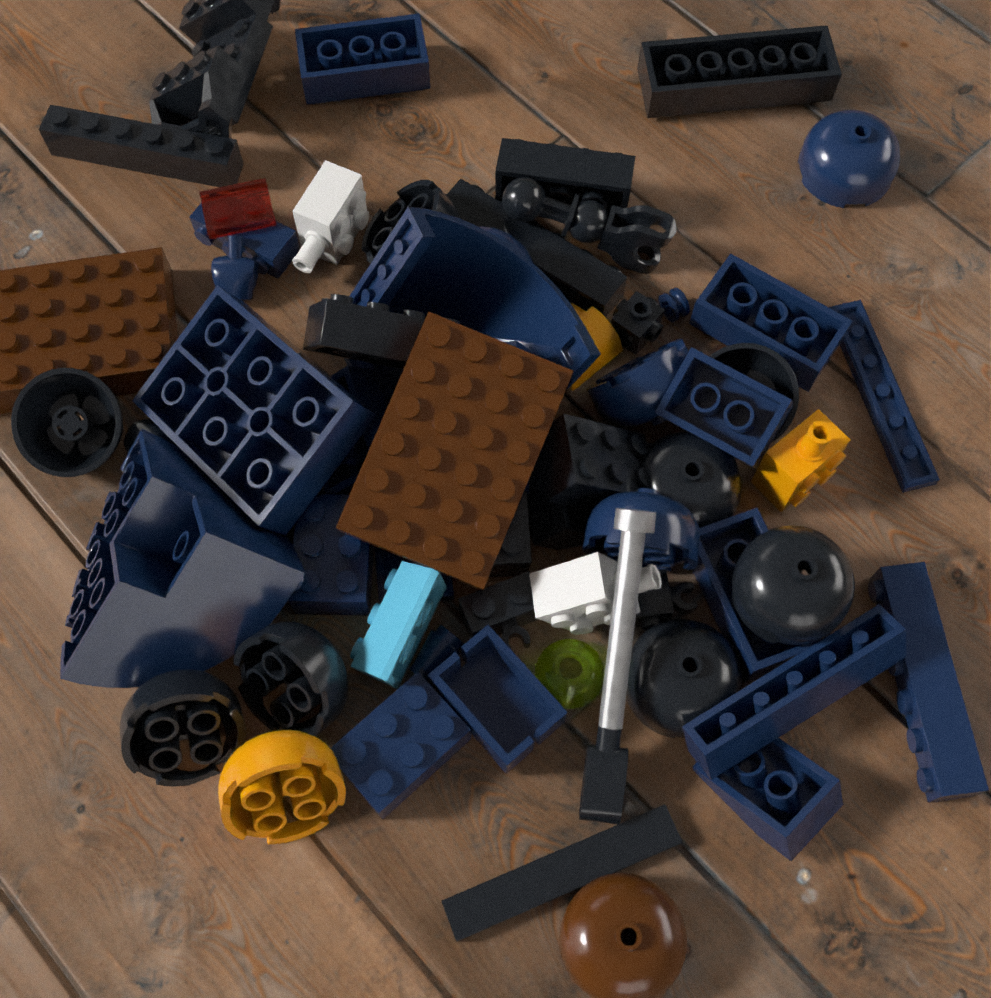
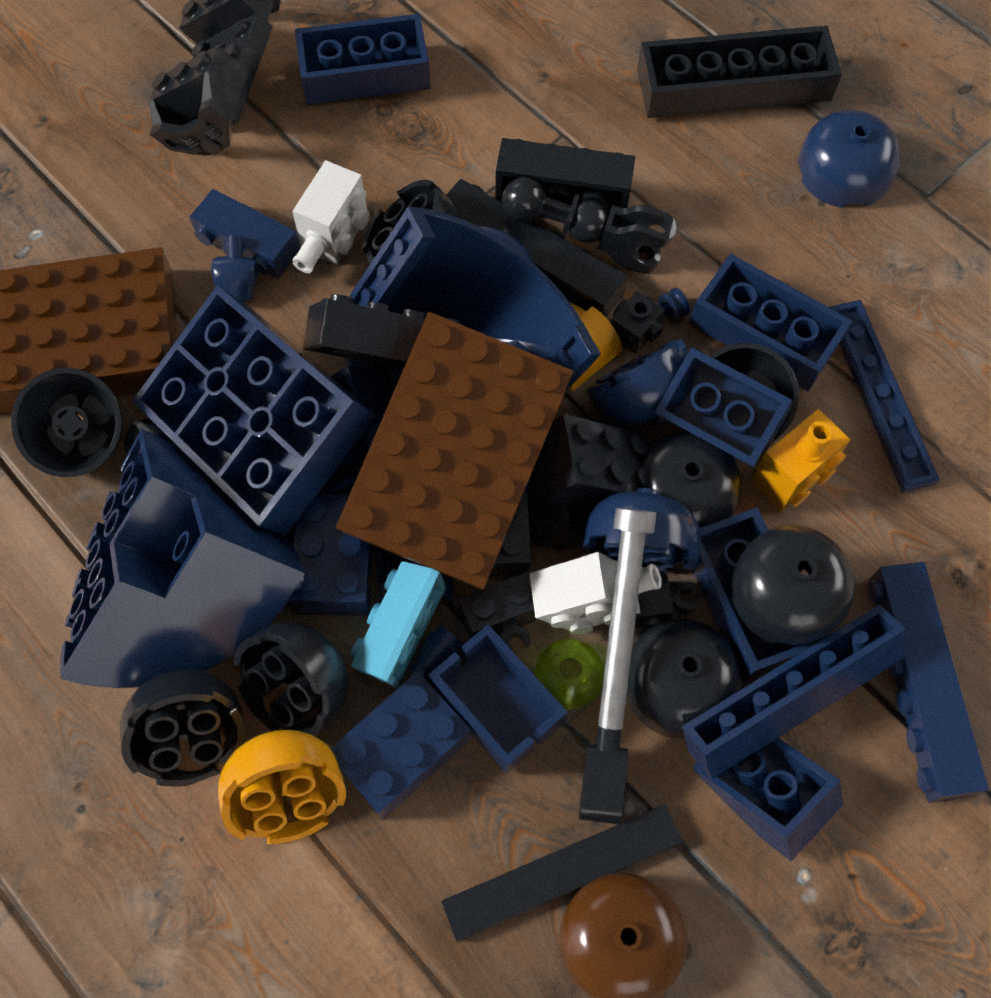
black brick [38,104,244,190] -> none
clear red plate [199,178,277,239] -> none

